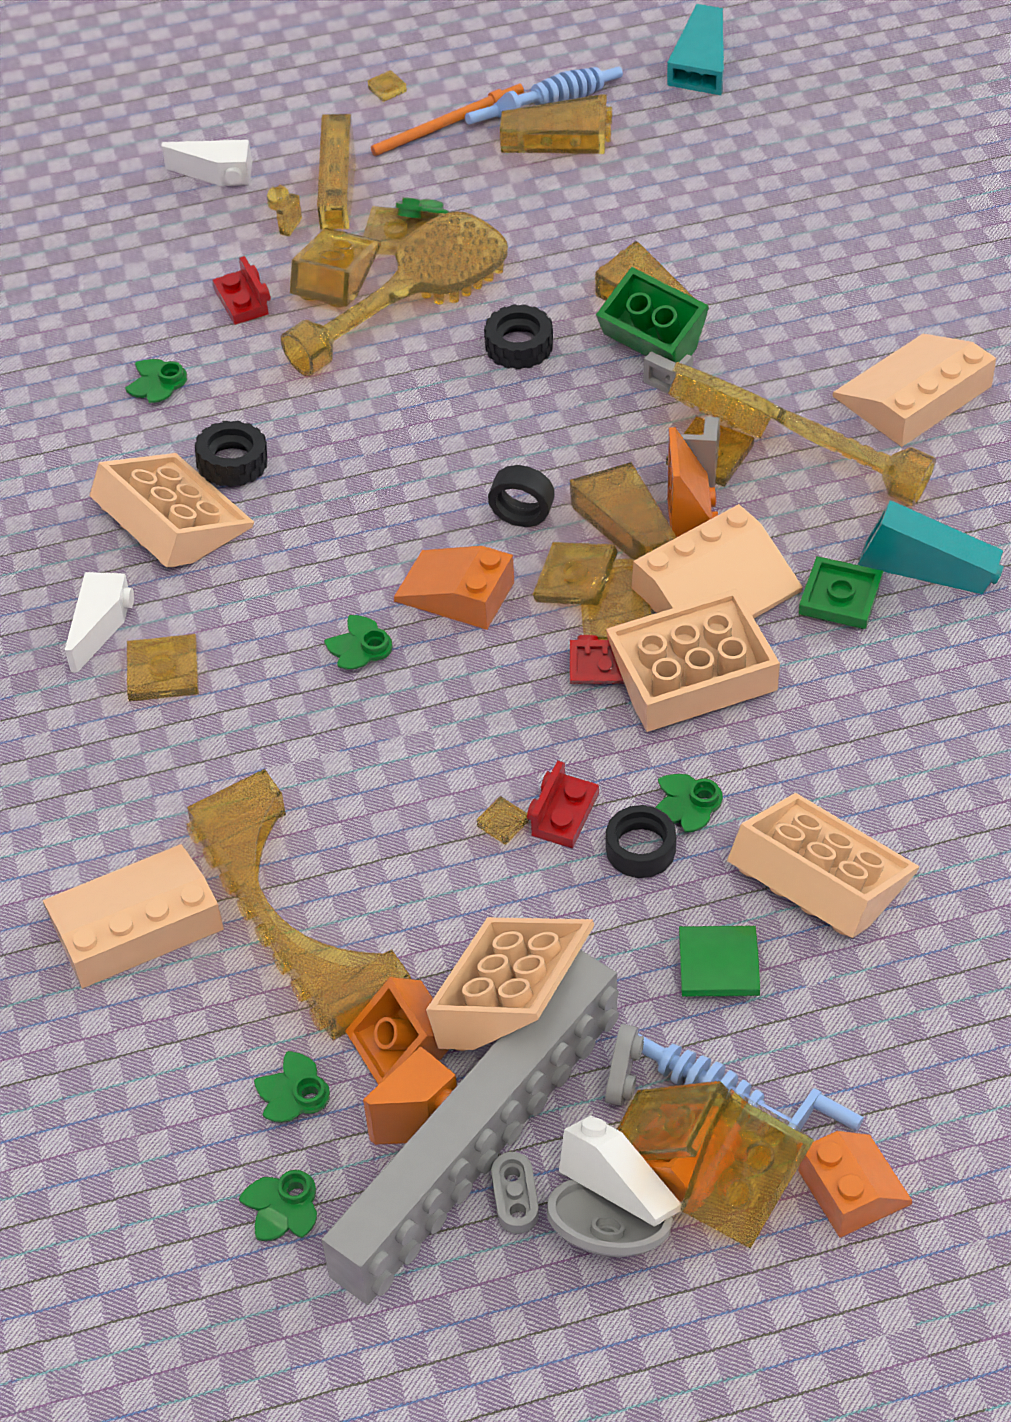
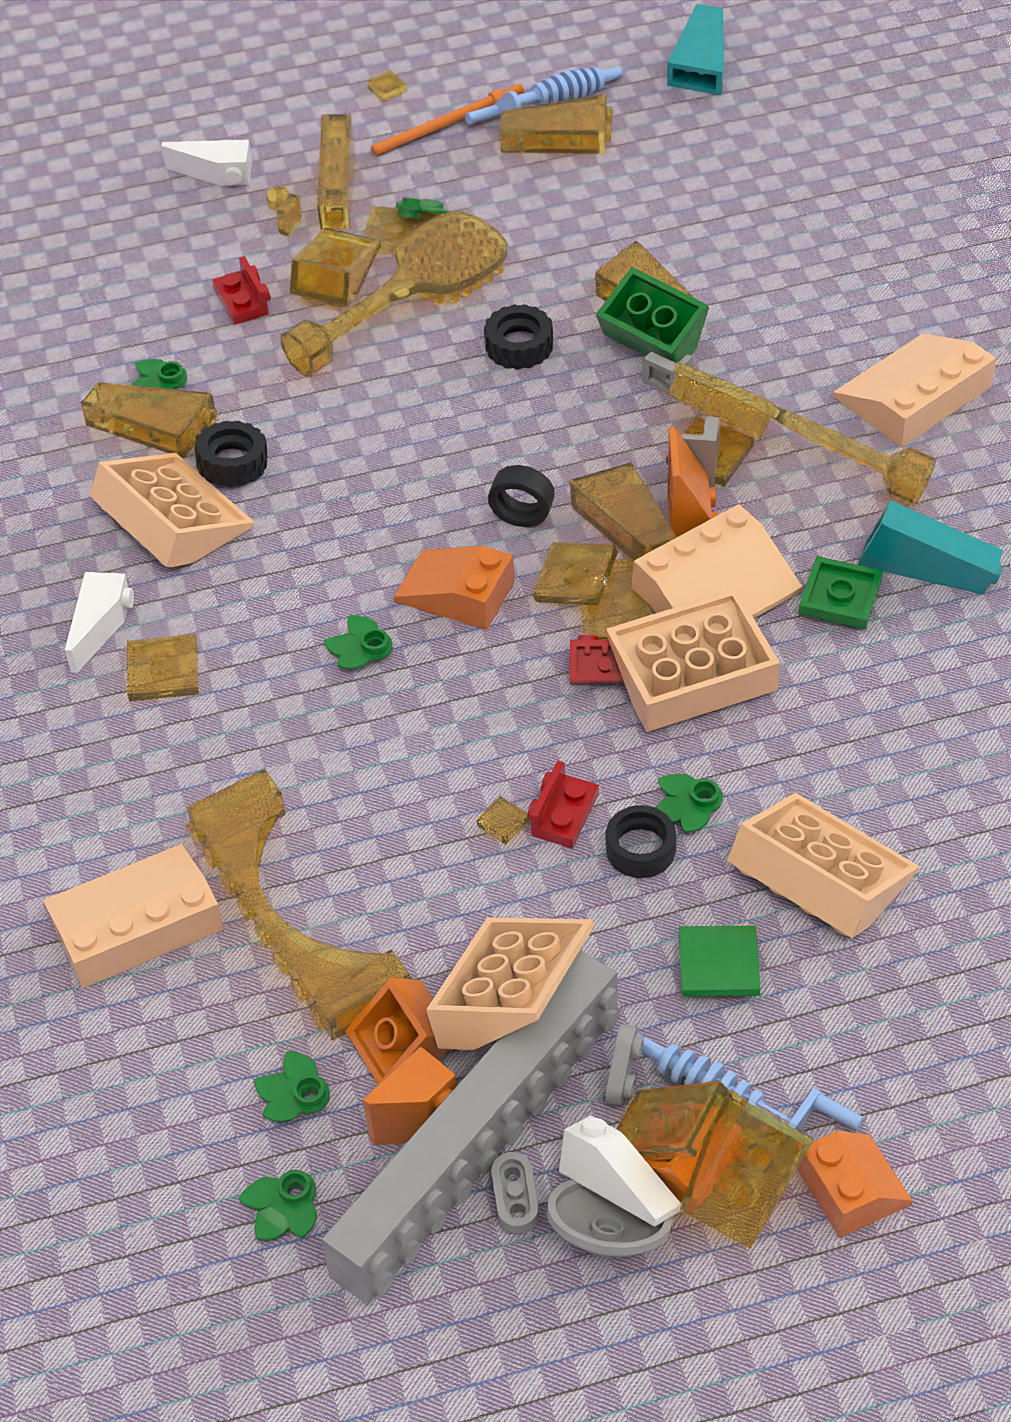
none -> clear yellow slope [81,382,217,458]

